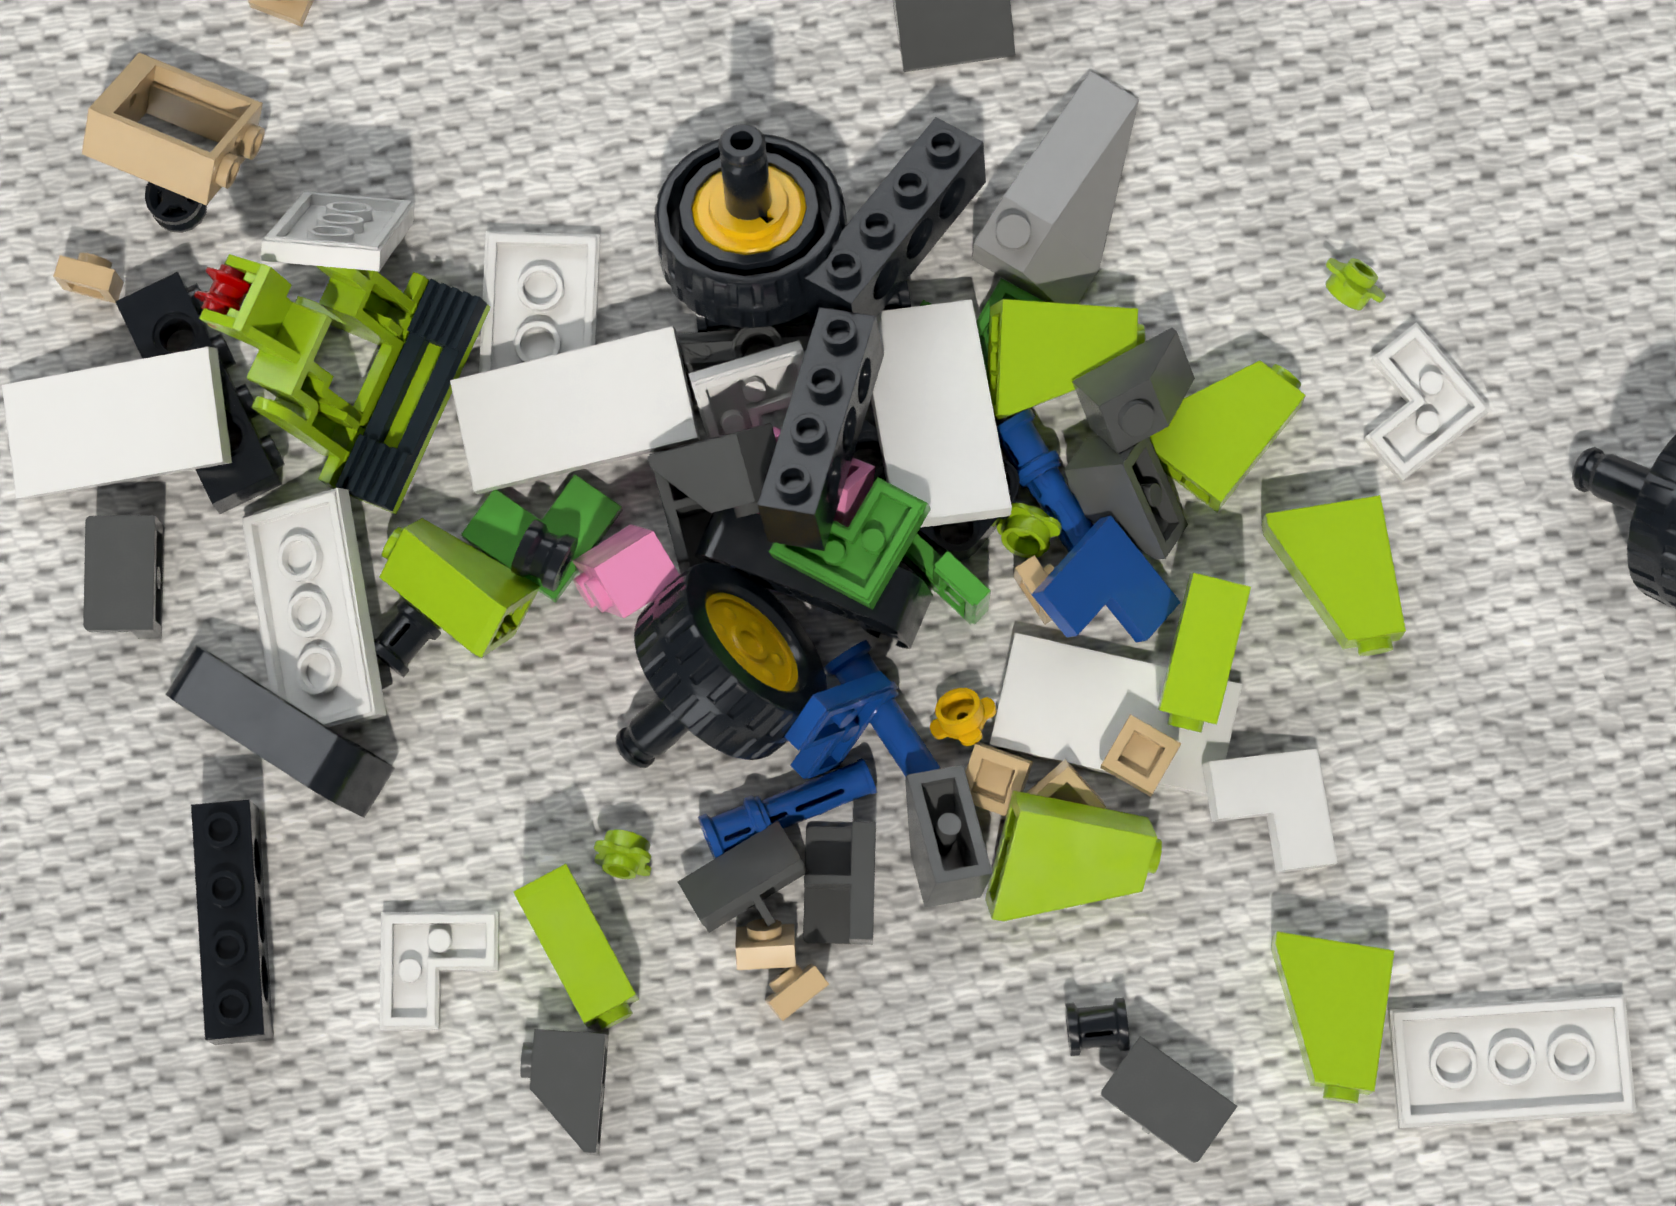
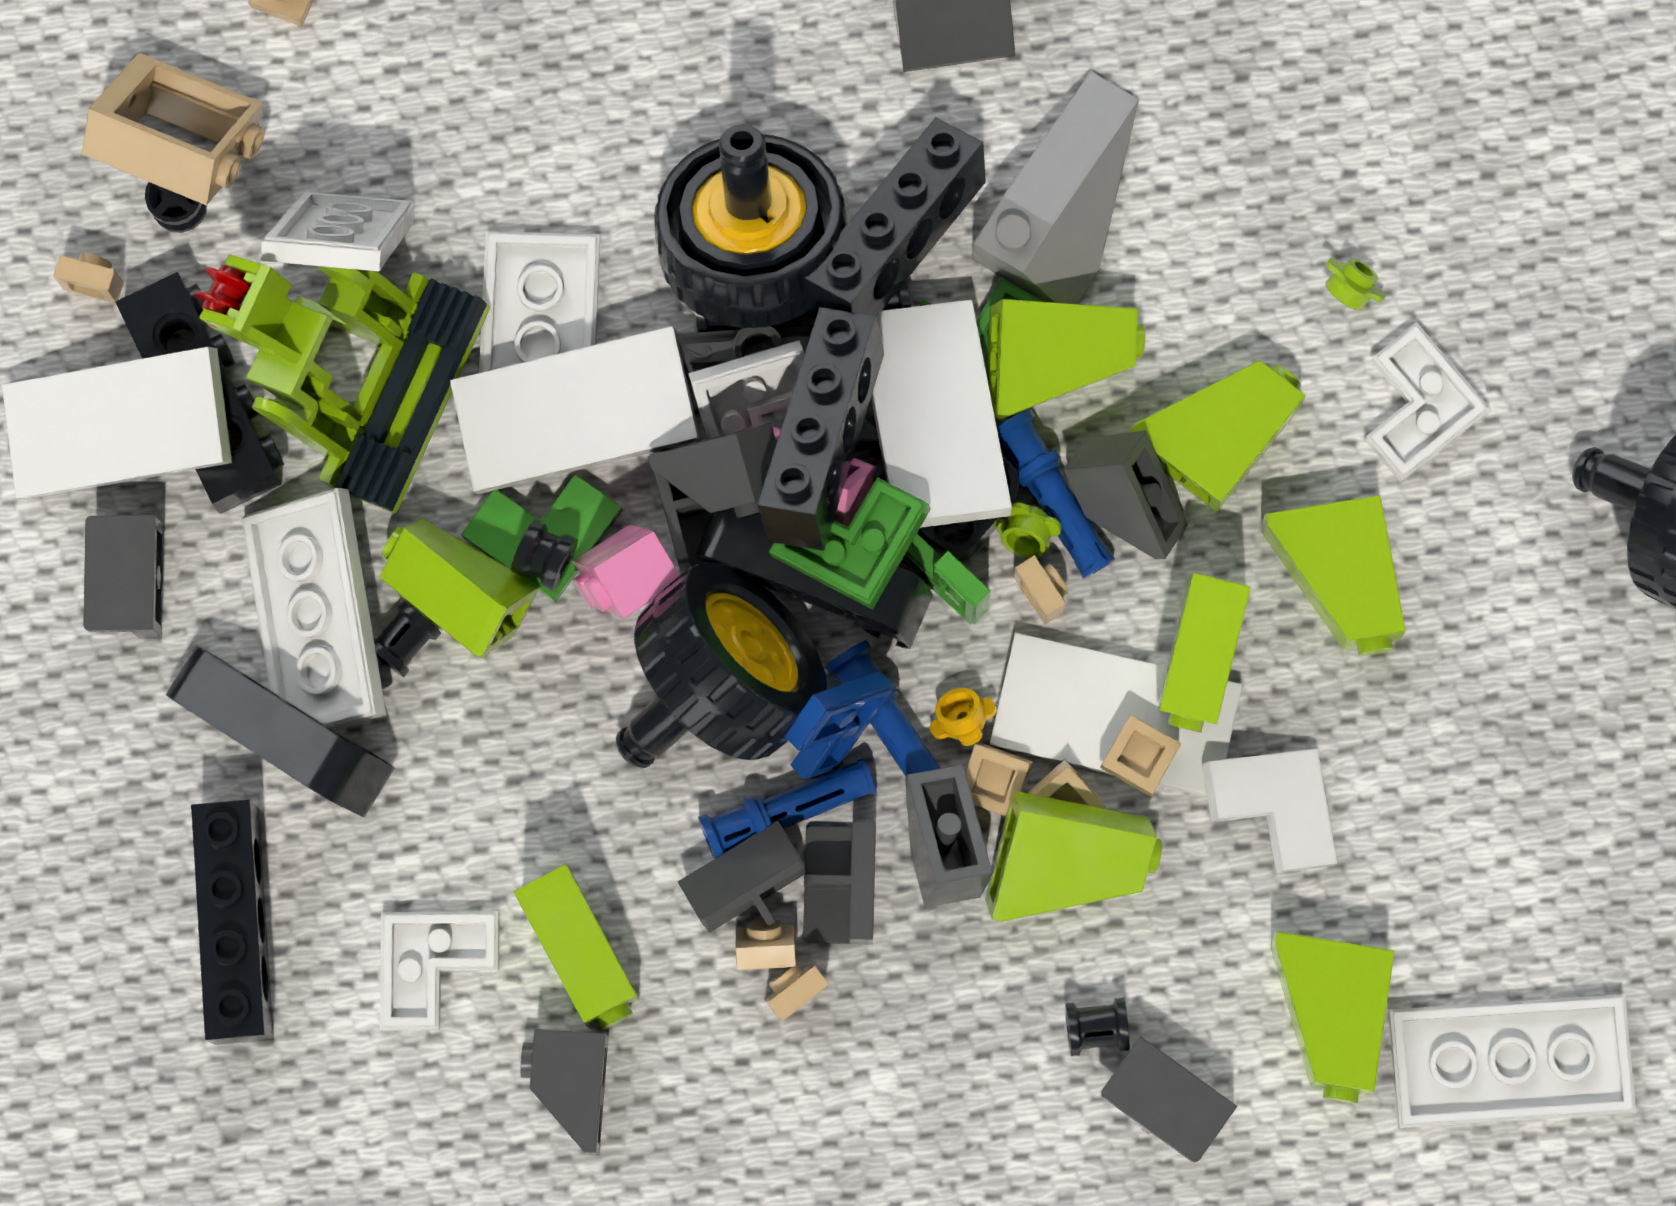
lime plate [594,829,652,879] -> none
blue tile [1031,515,1181,643] -> none
dark grey slope [1072,328,1195,453] -> none

